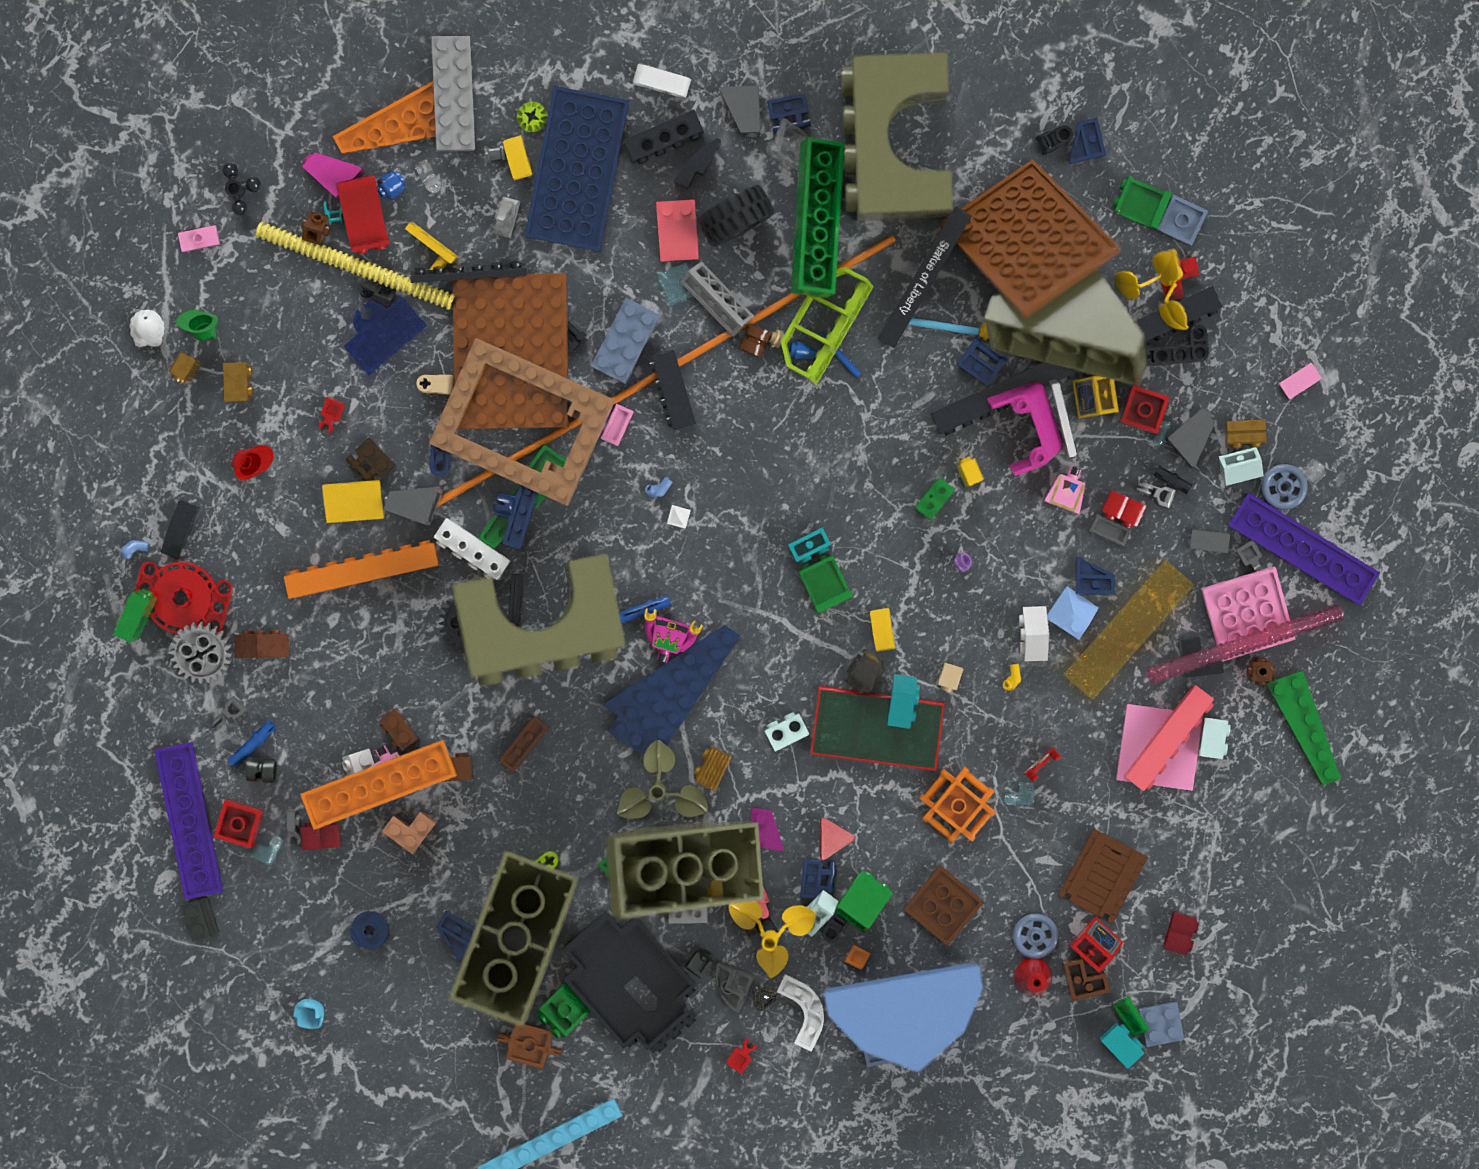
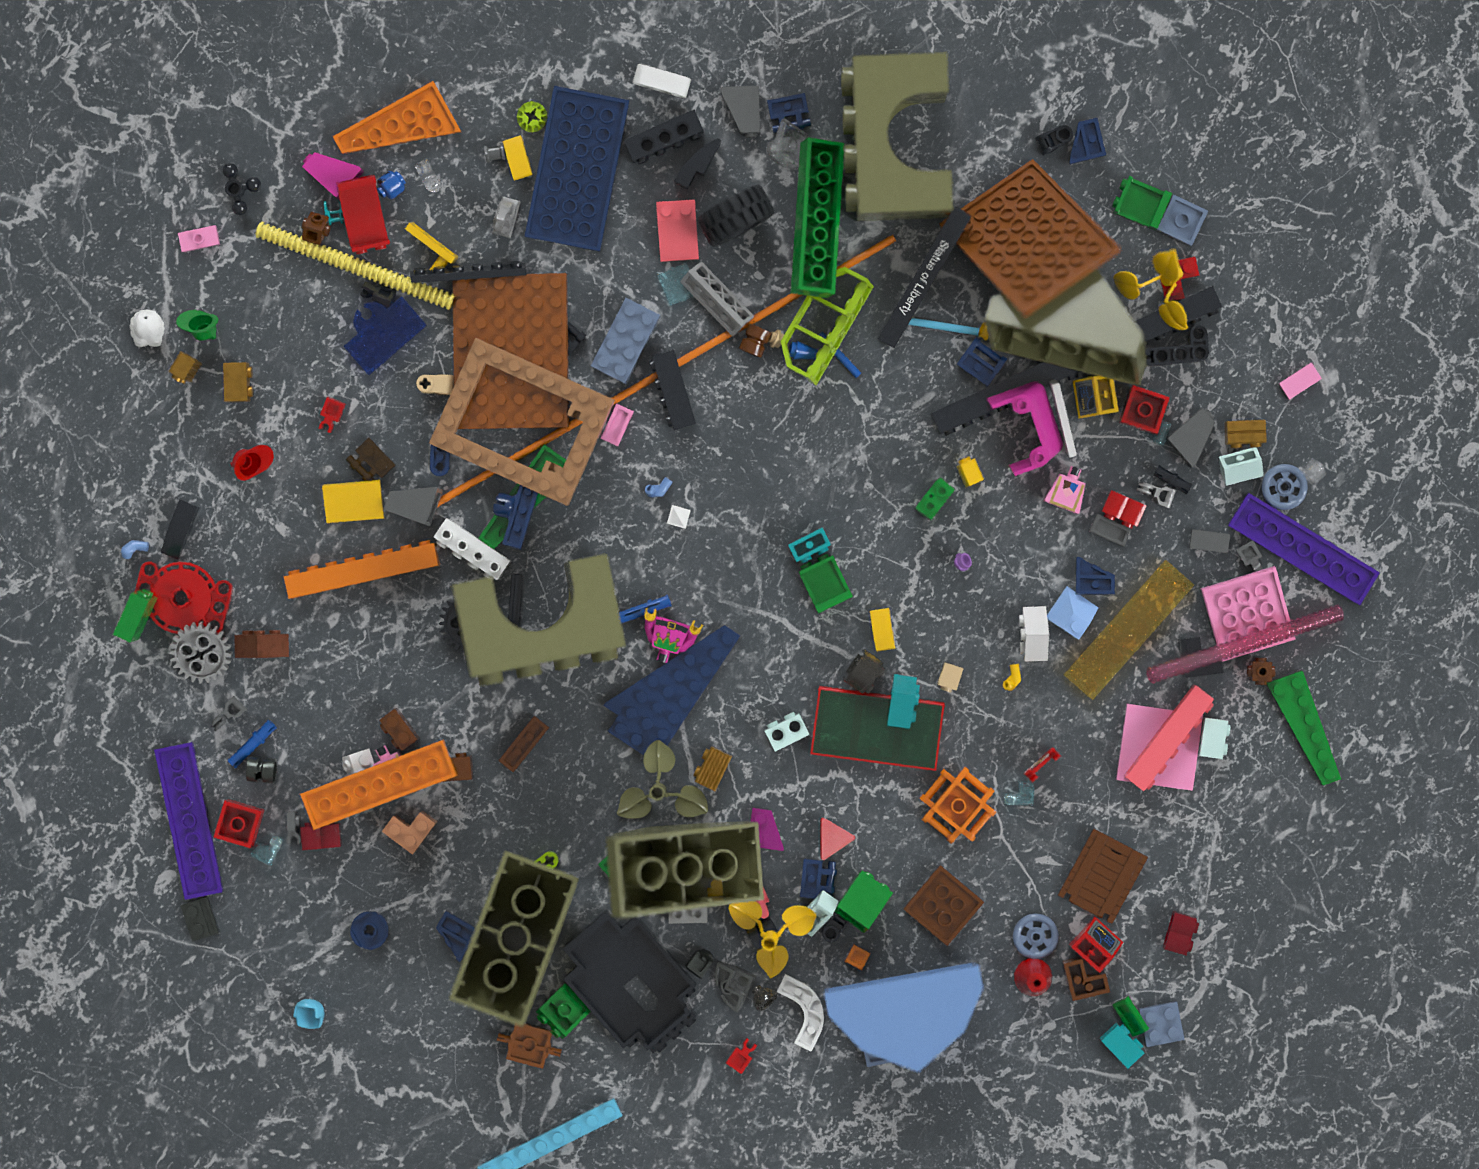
light grey plate [431,36,475,151] -> none

